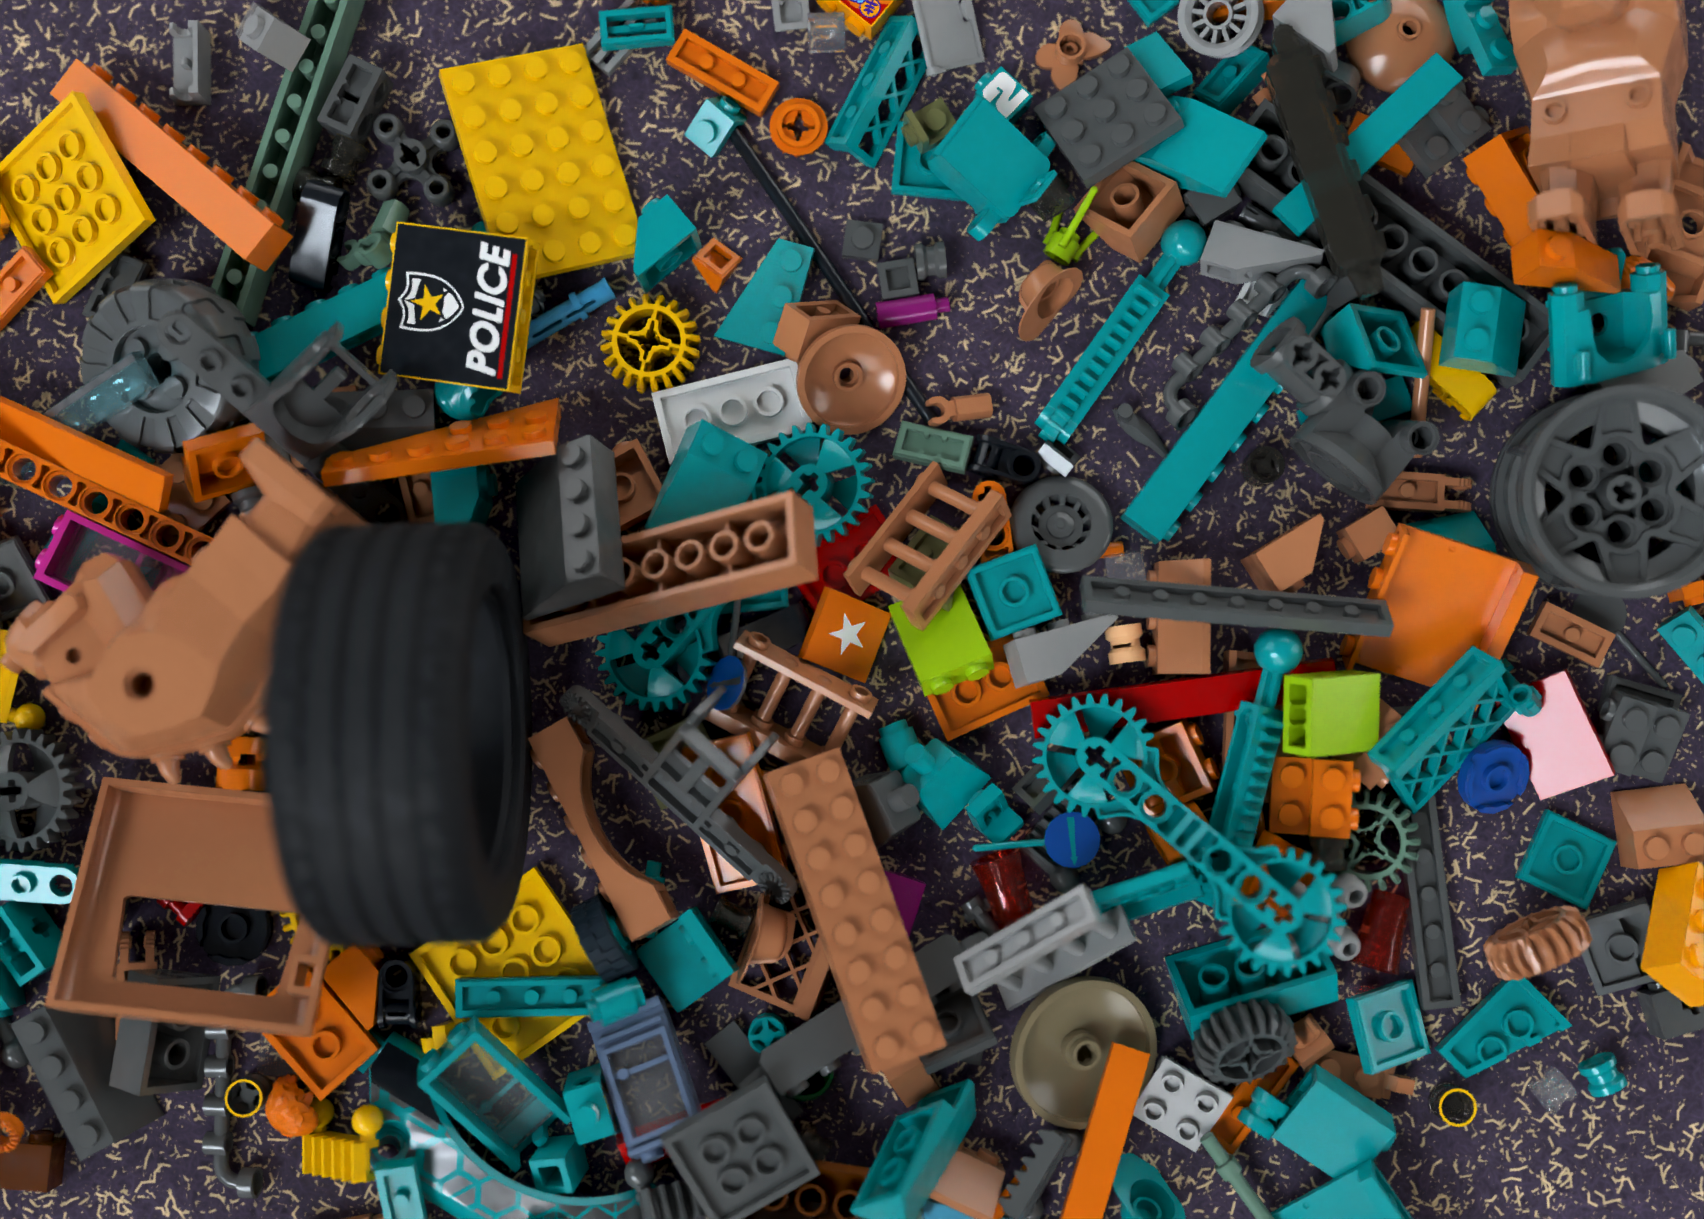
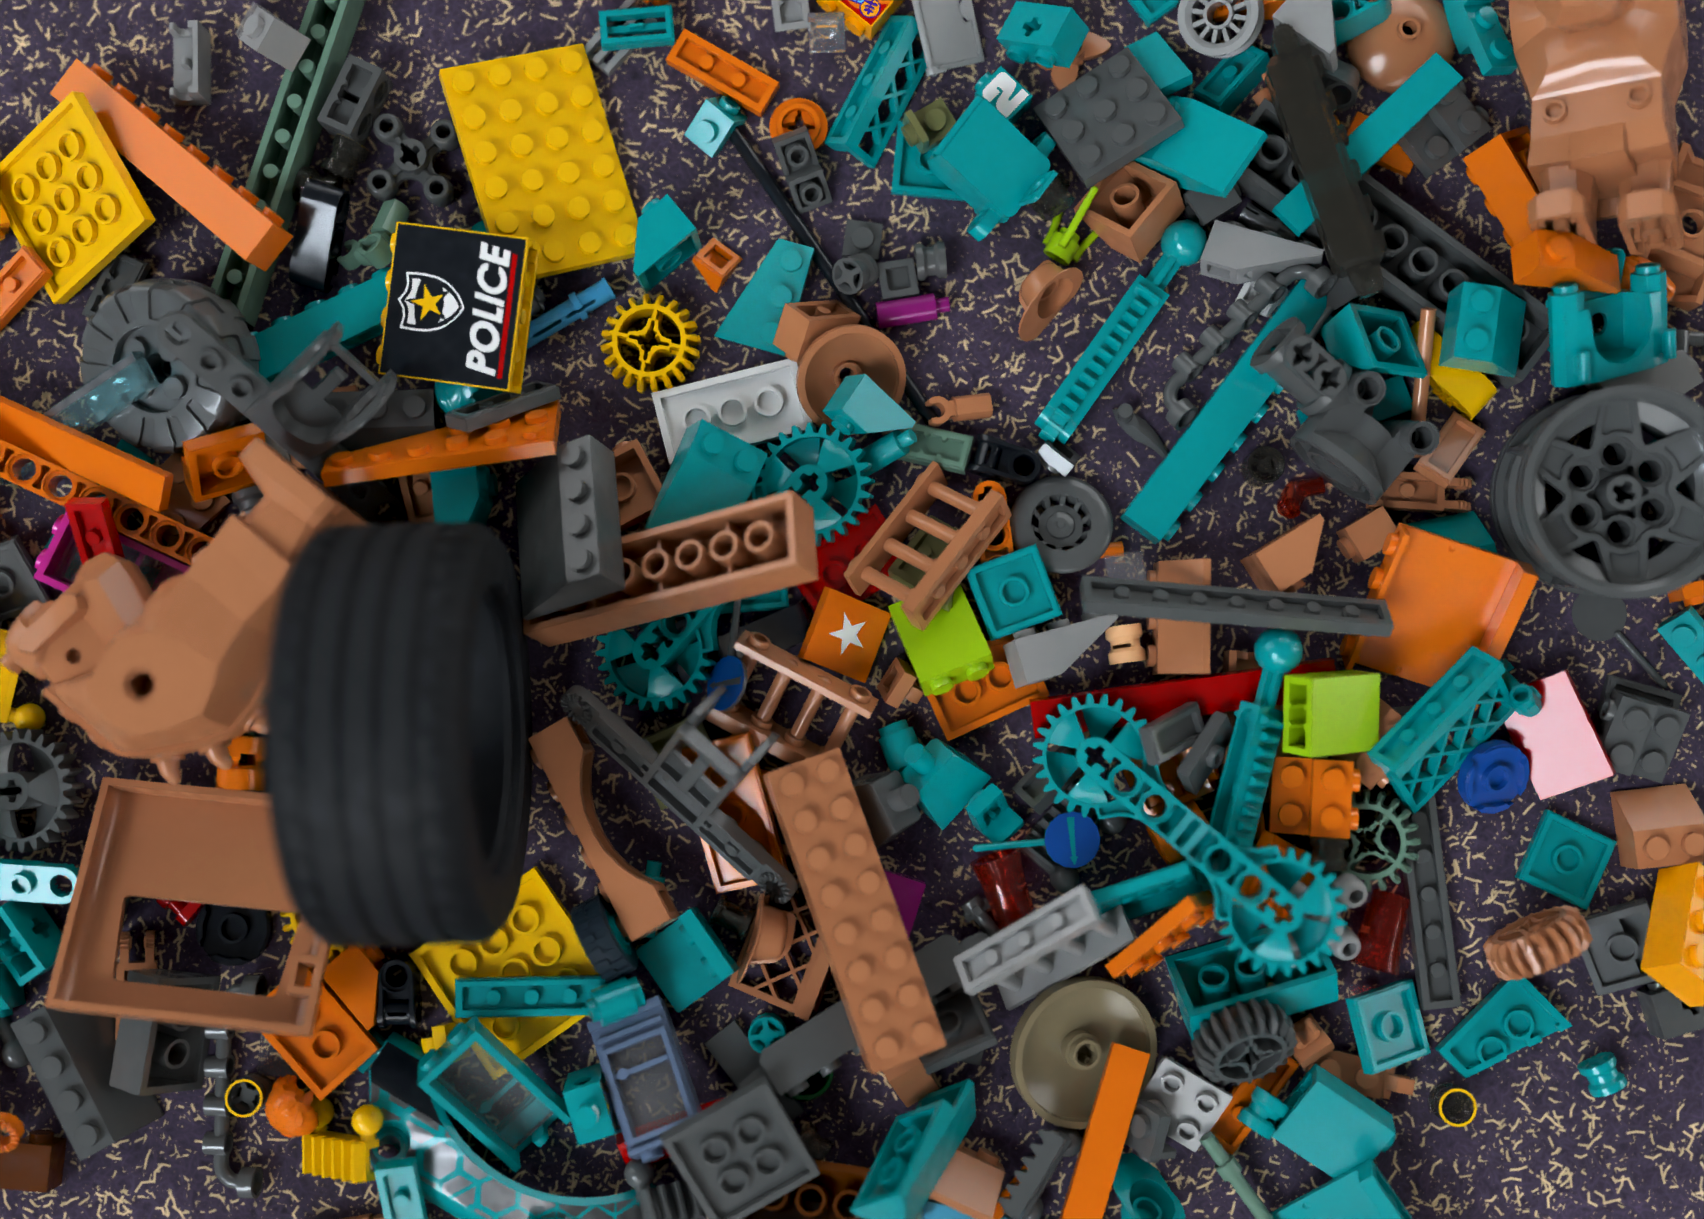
teal brick [528,1134,589,1194] -> none
nougat plate [1526,601,1616,668] -> none
clear wheel [1527,1066,1578,1115] -> none
none -> red plate [64,497,125,565]
none -> dark grey tile [444,380,561,432]
none -> dark grey slope [771,126,833,215]
none -> teal slope [823,374,916,435]
none -> dark grey wheel [832,252,879,295]
none -> teal cylinder [848,429,917,477]
none -> nougat tile [877,657,923,709]
none -> teal brick [996,1,1090,68]
none -> orange plate [1105,889,1214,978]
none -> dark grey bracket [1125,1099,1177,1163]
none -> dark grey tile [1138,702,1204,765]
none -> dark grey plate [1177,711,1233,795]
none -> clear red arm [1277,476,1325,519]
none -> nougat tile [1413,411,1486,489]

